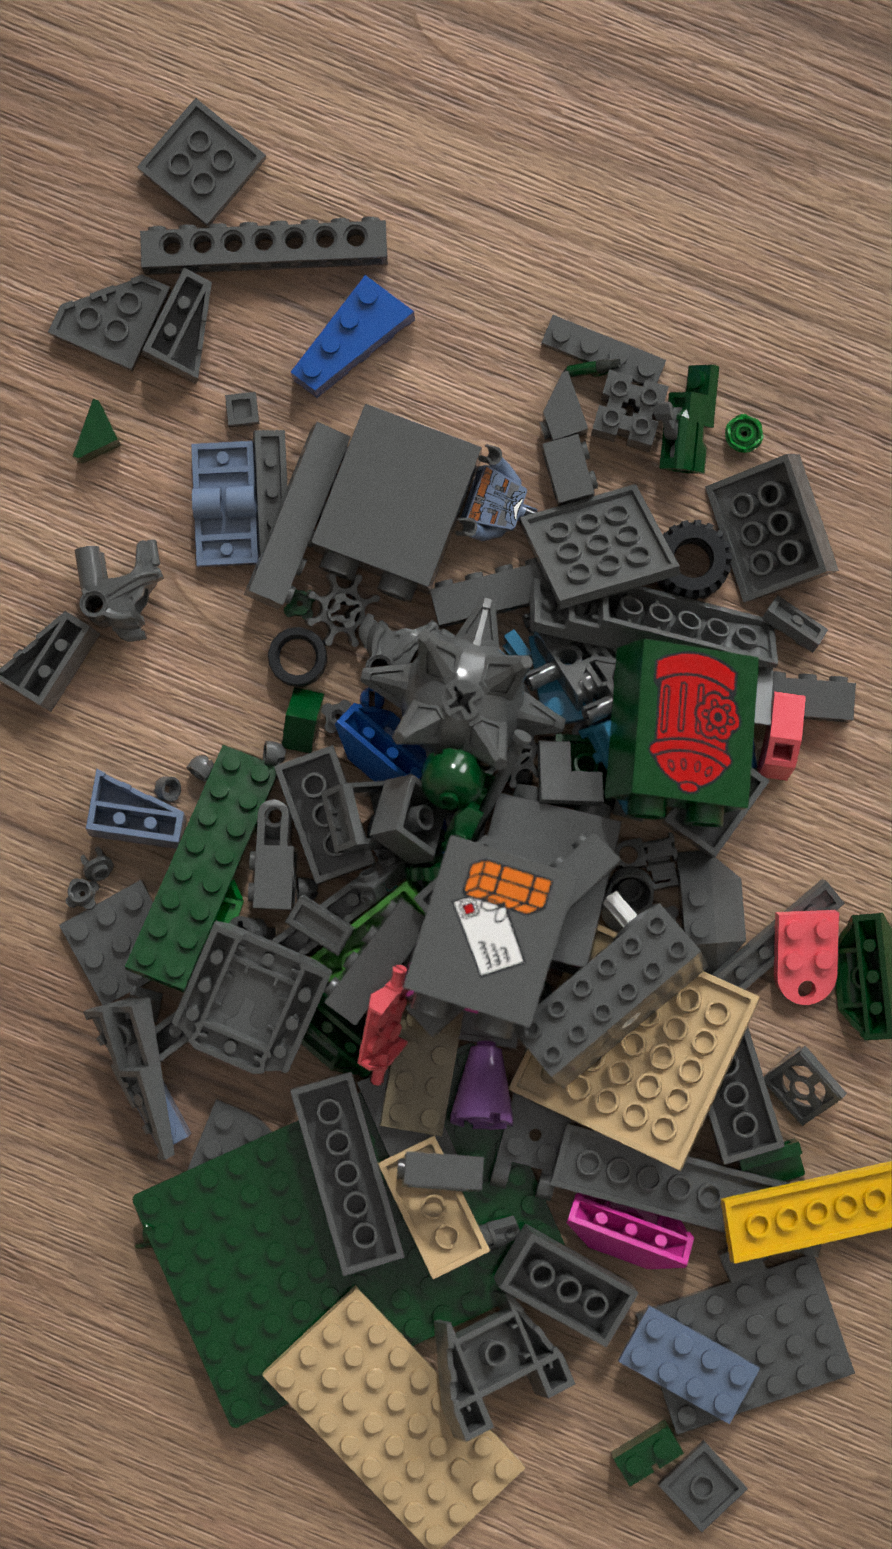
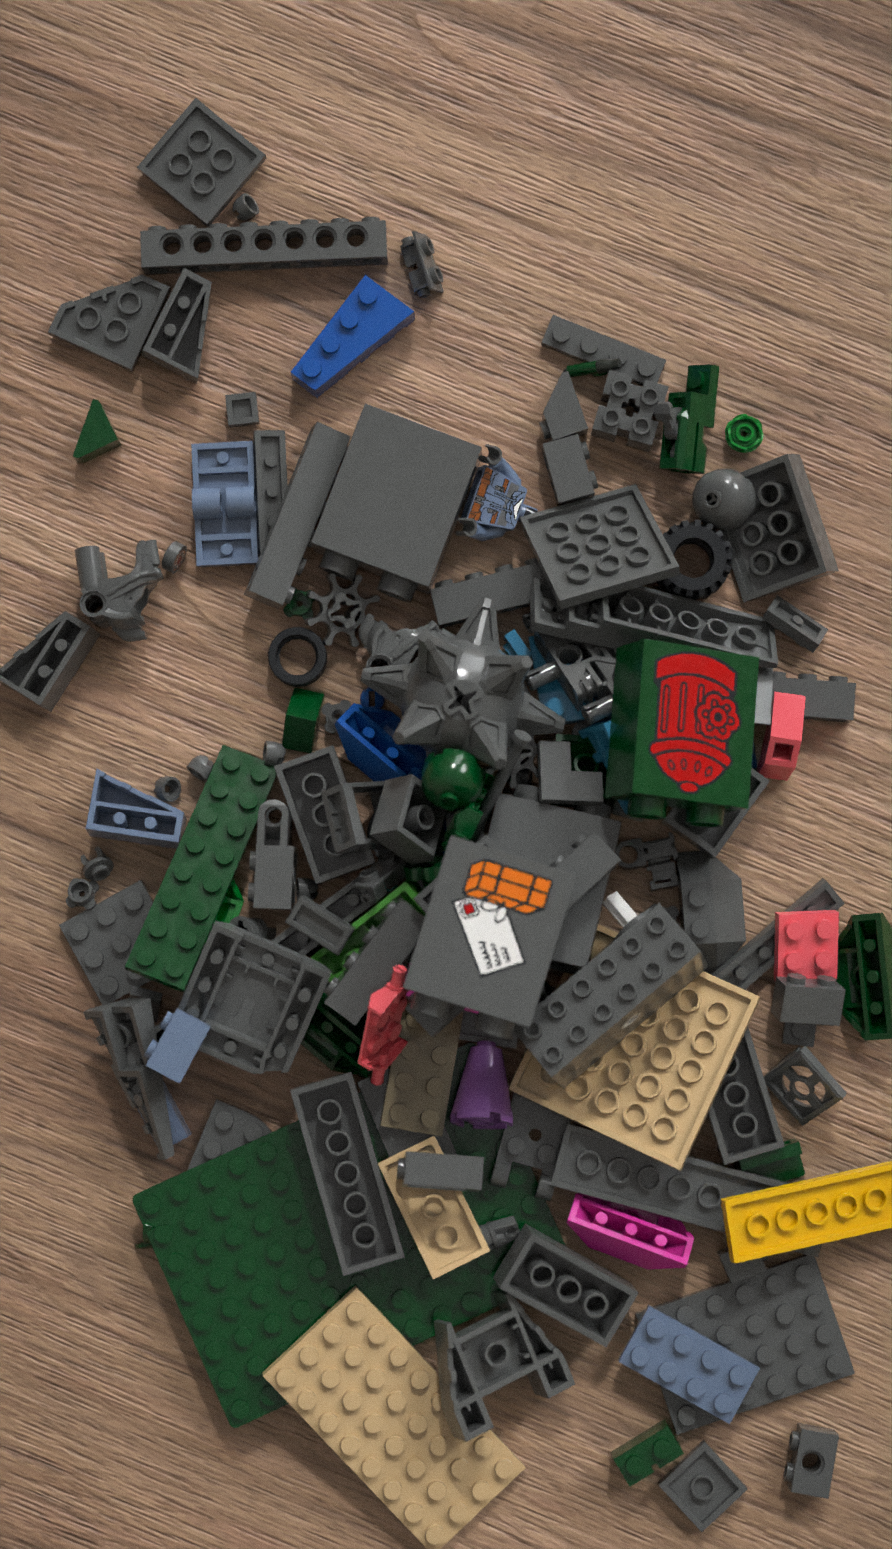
dark grey cap [602,866,654,932] -> none
none -> sand blue brick [144,1008,211,1084]
none -> dark grey tile [162,541,187,574]
none -> dark grey hinge [232,193,259,221]
none -> dark grey hinge [400,231,444,298]
none -> dark grey cylinder [692,469,756,530]
none -> dark grey brick [771,973,846,1026]
none -> dark grey plate [781,1022,816,1047]
none -> dark grey brick [783,1423,839,1499]

